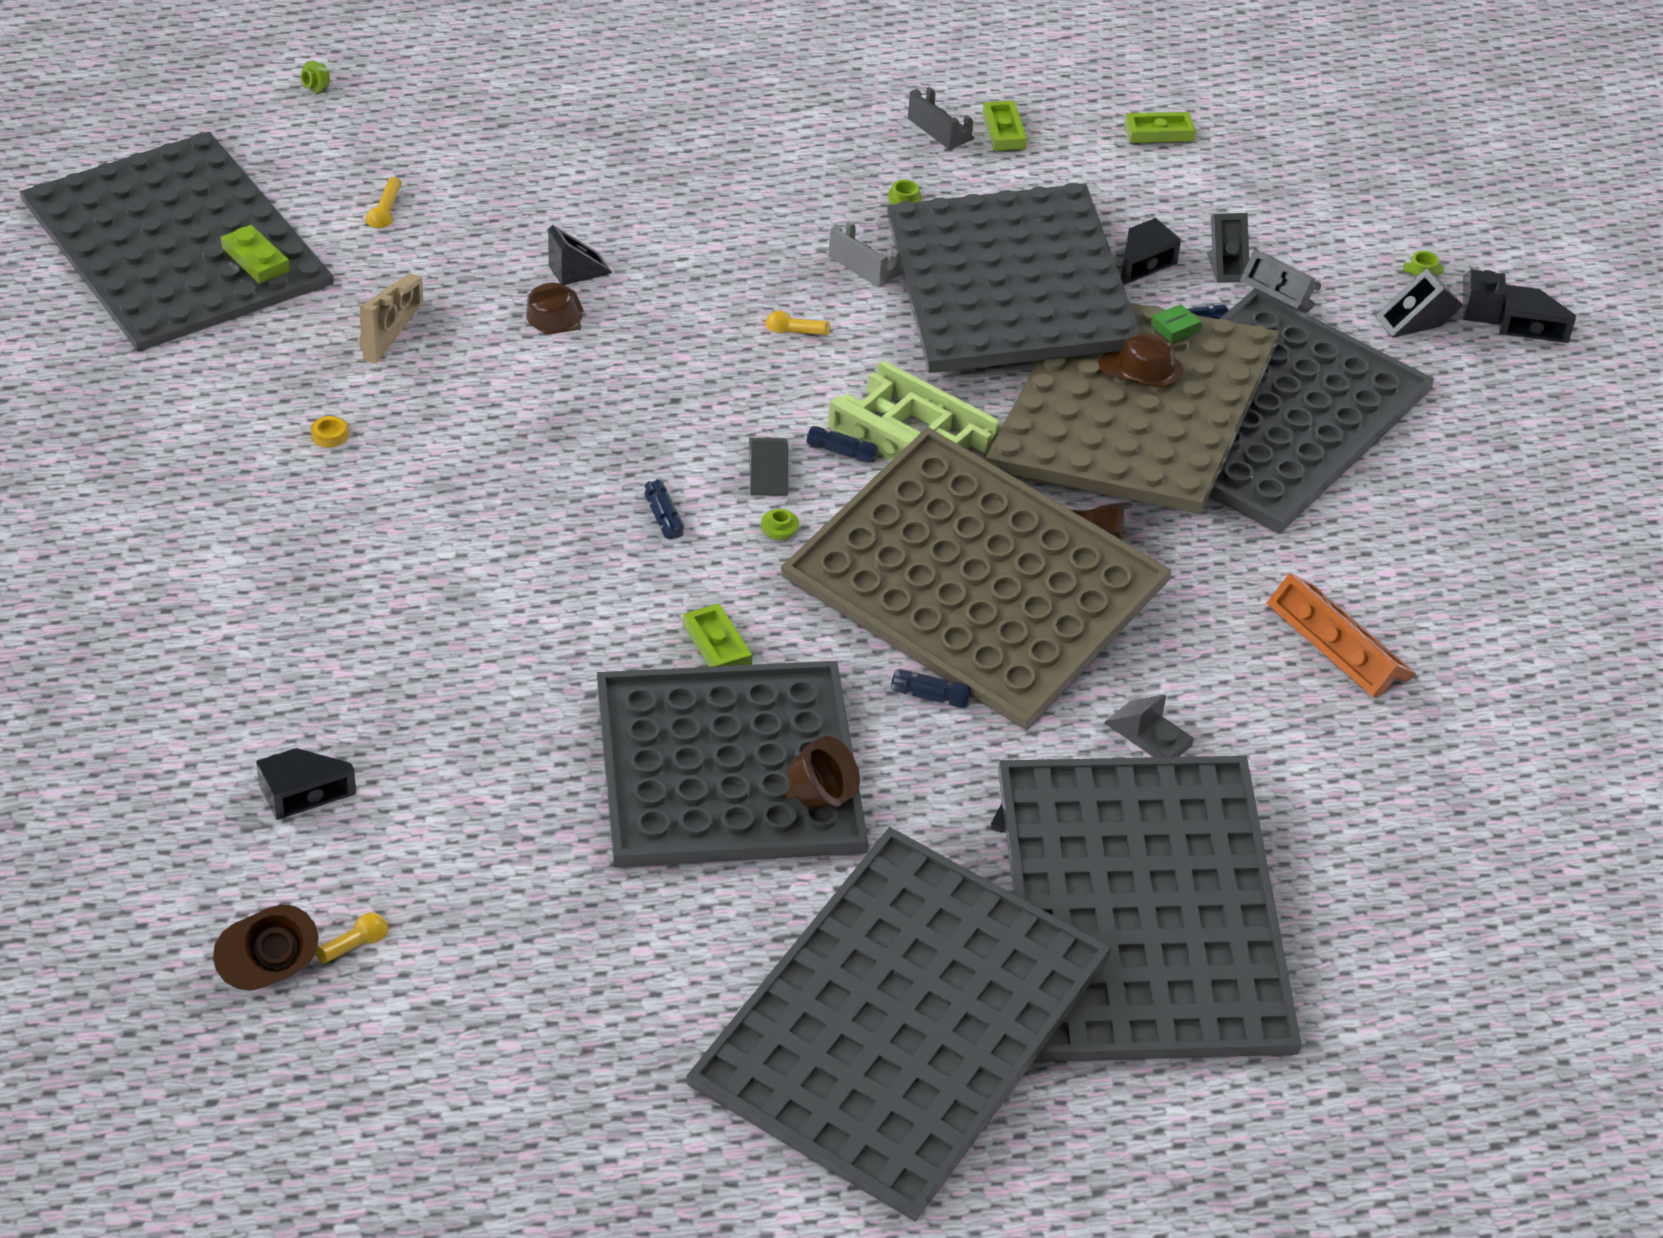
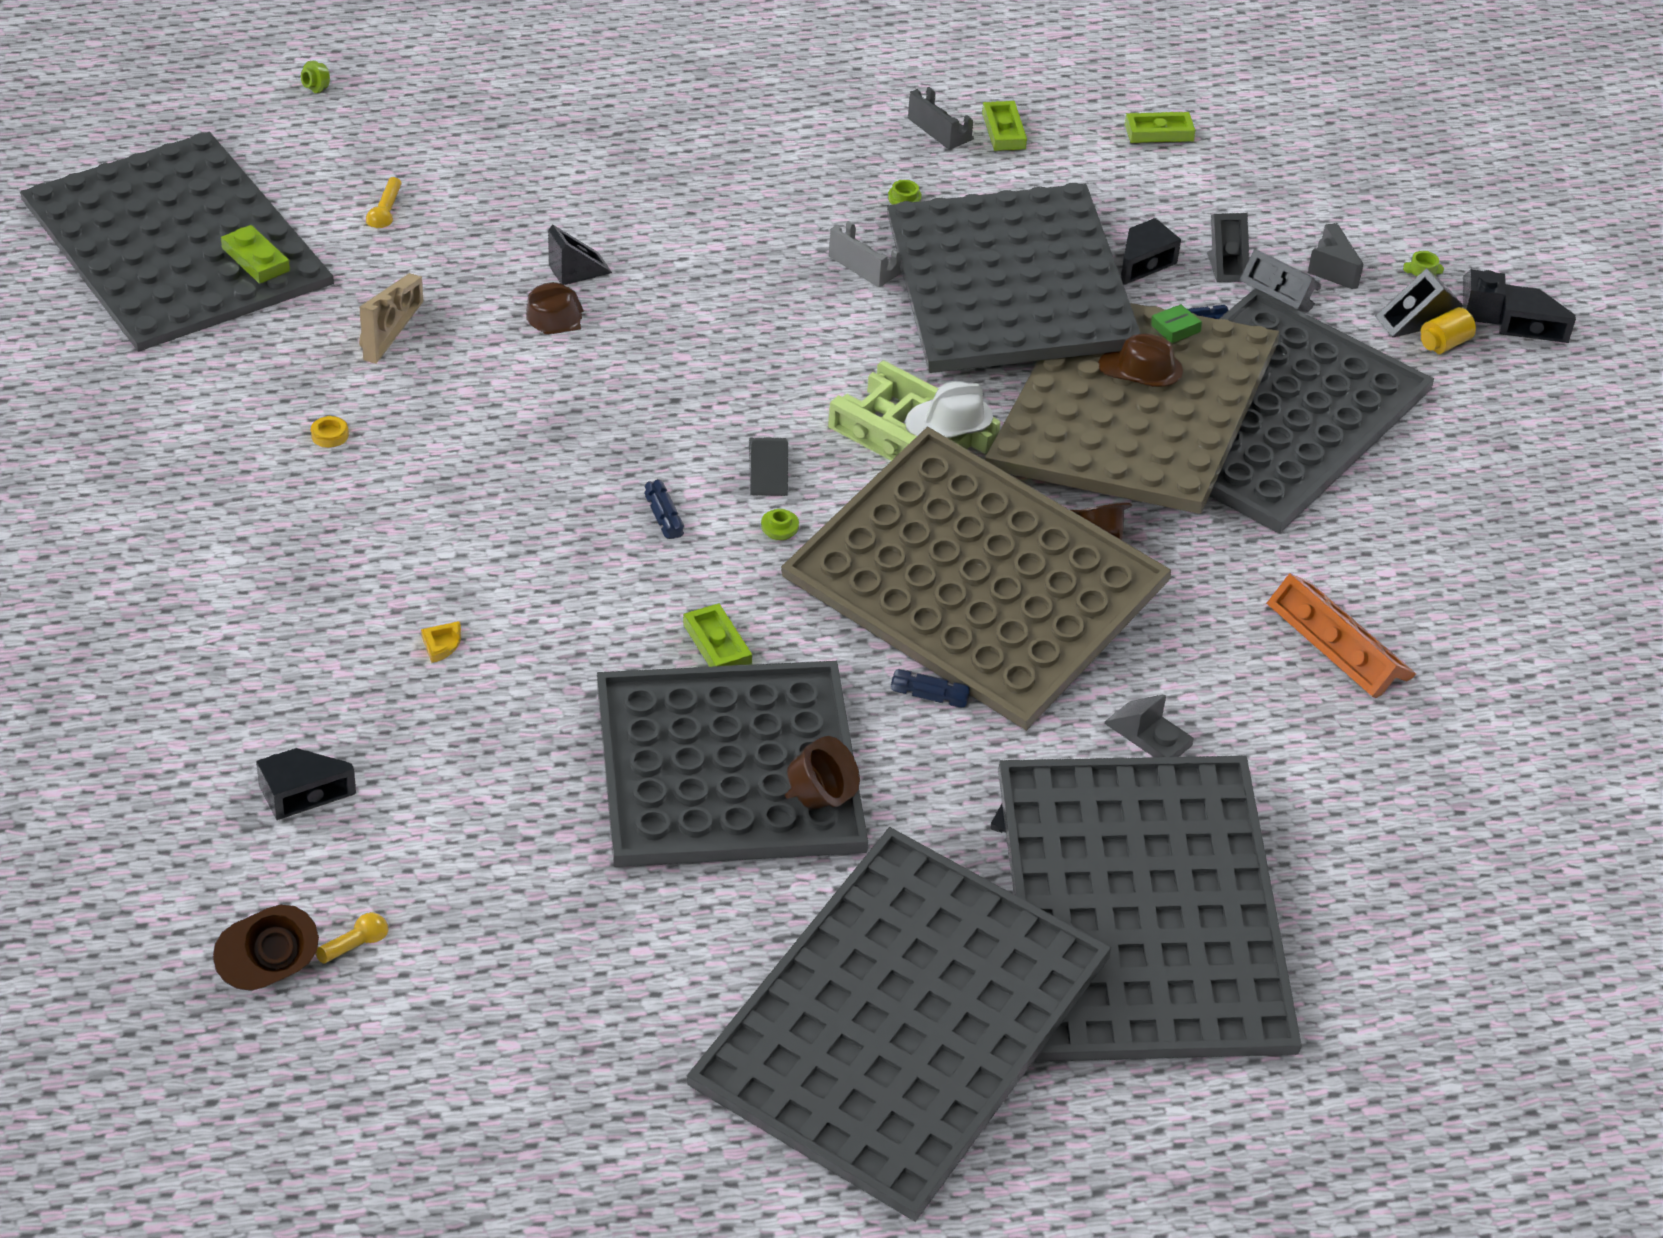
yellow bar [765,310,831,335] -> none
dark blue axle [806,426,878,463] -> none
none -> yellow tile [421,621,461,663]
none -> white piece [905,381,993,438]
none -> dark grey slope [1307,223,1364,289]
none -> yellow brick [1421,307,1476,355]

